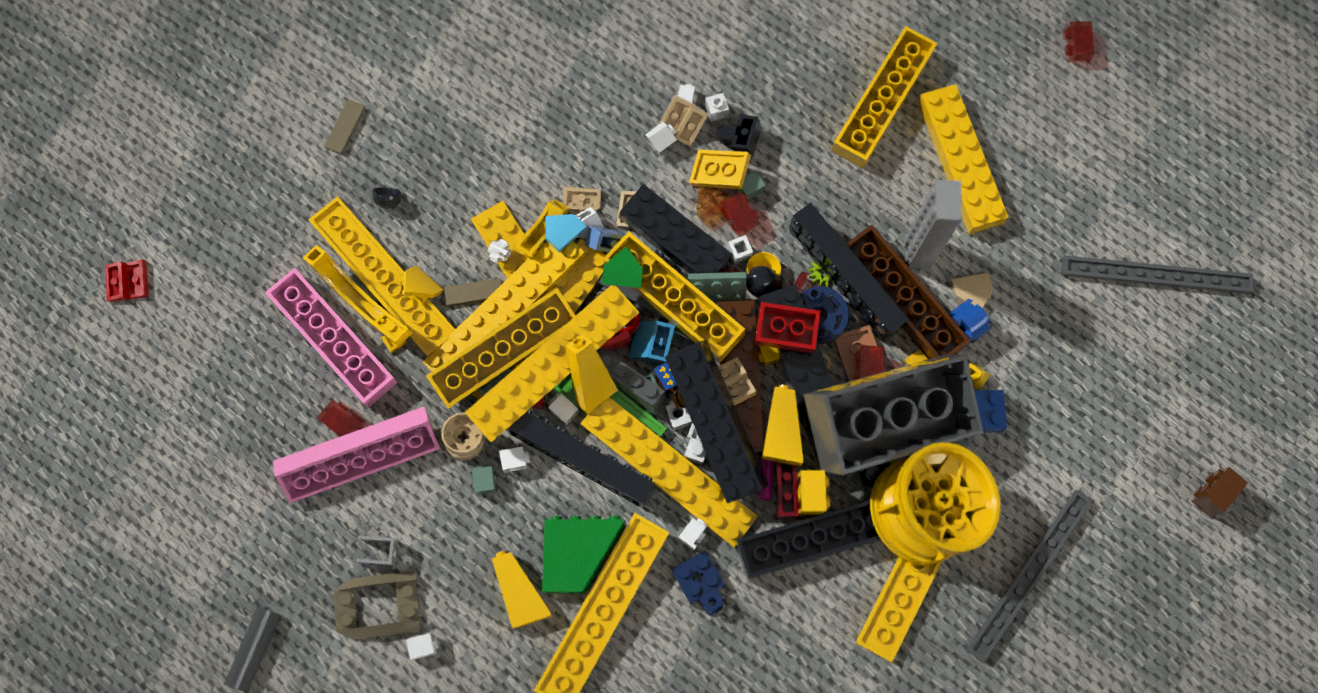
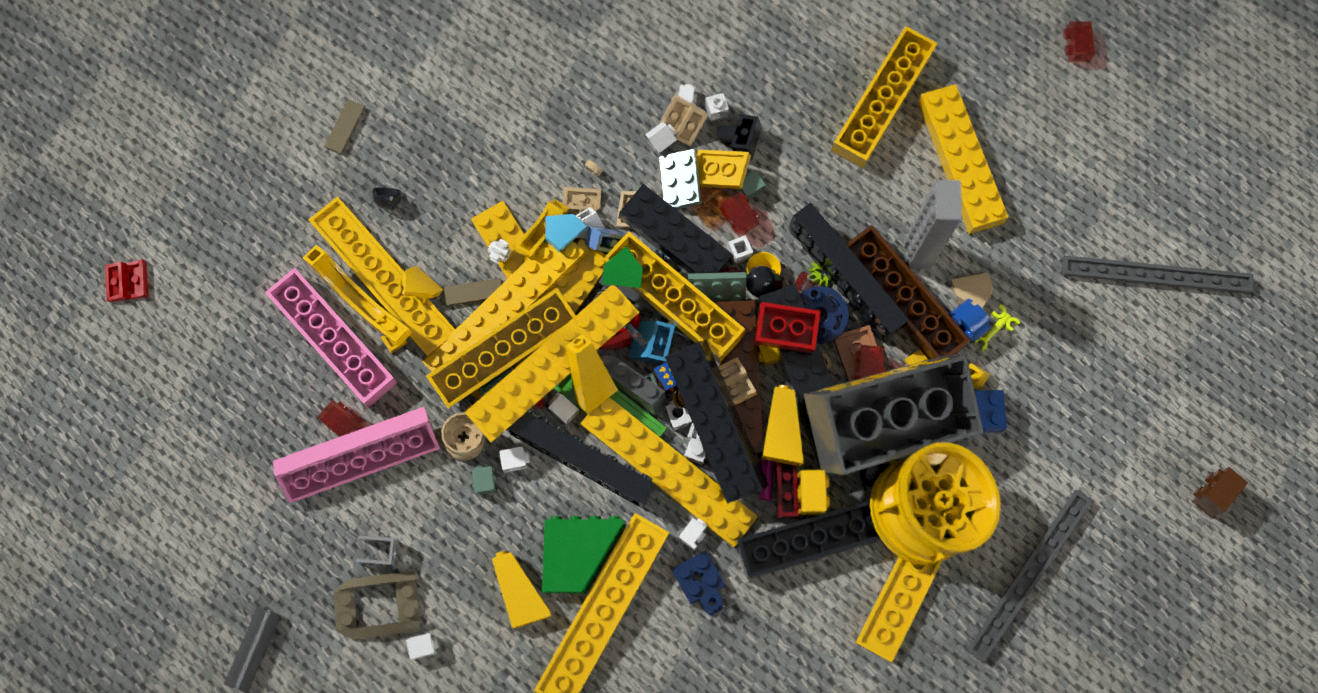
none -> tan tile [584,159,603,176]
none -> clear tile [625,323,649,347]
none -> plate [659,149,702,209]
none -> neon yellow bar [973,304,1020,351]

